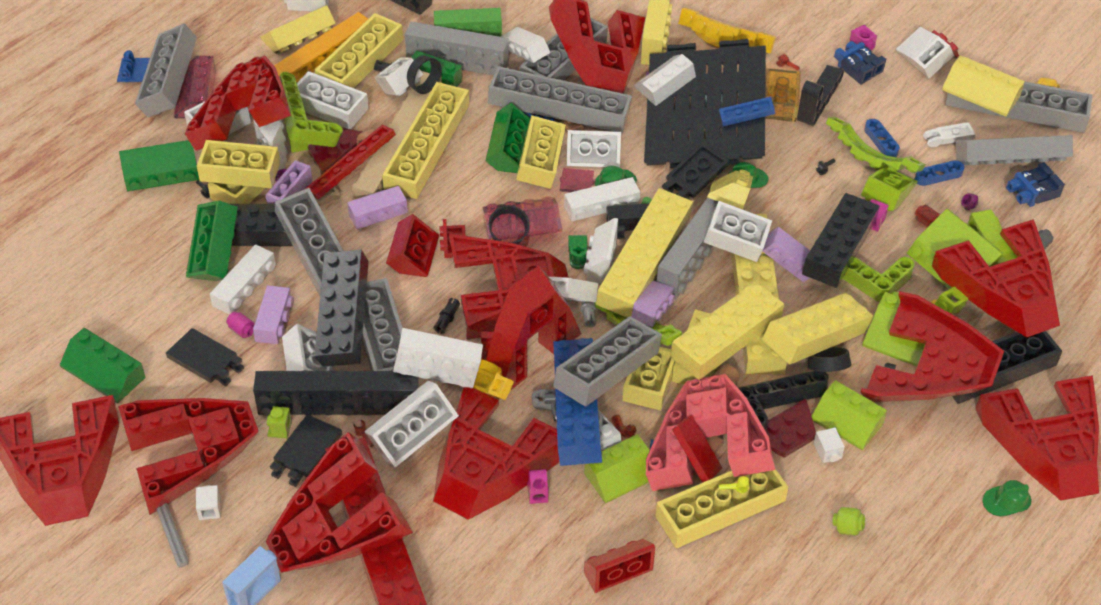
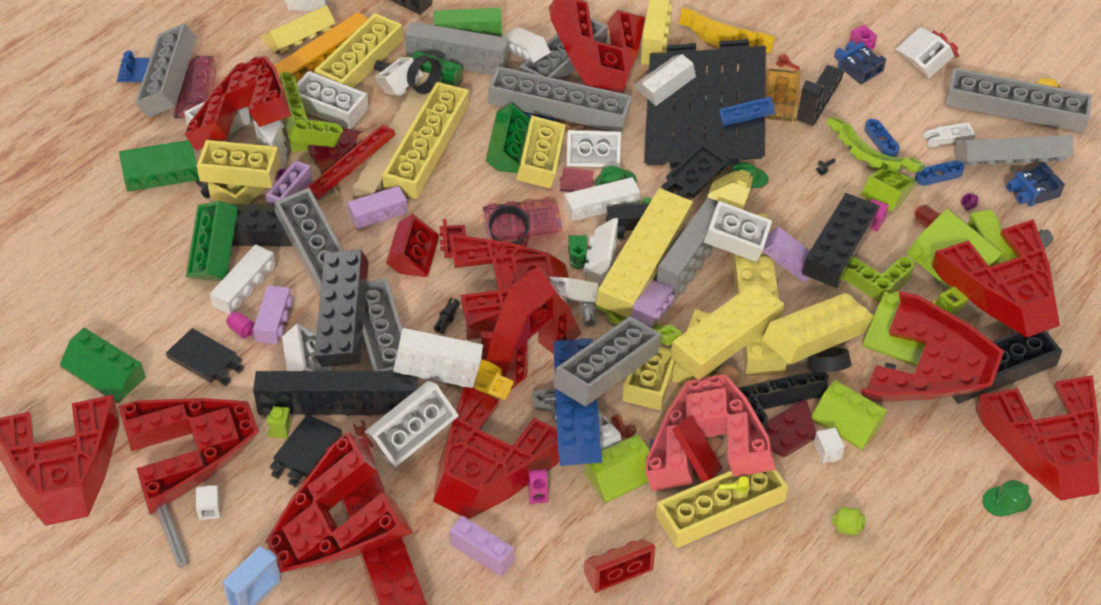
light yellow slope [942,55,1025,117] -> none
none -> lavender brick [449,516,514,577]

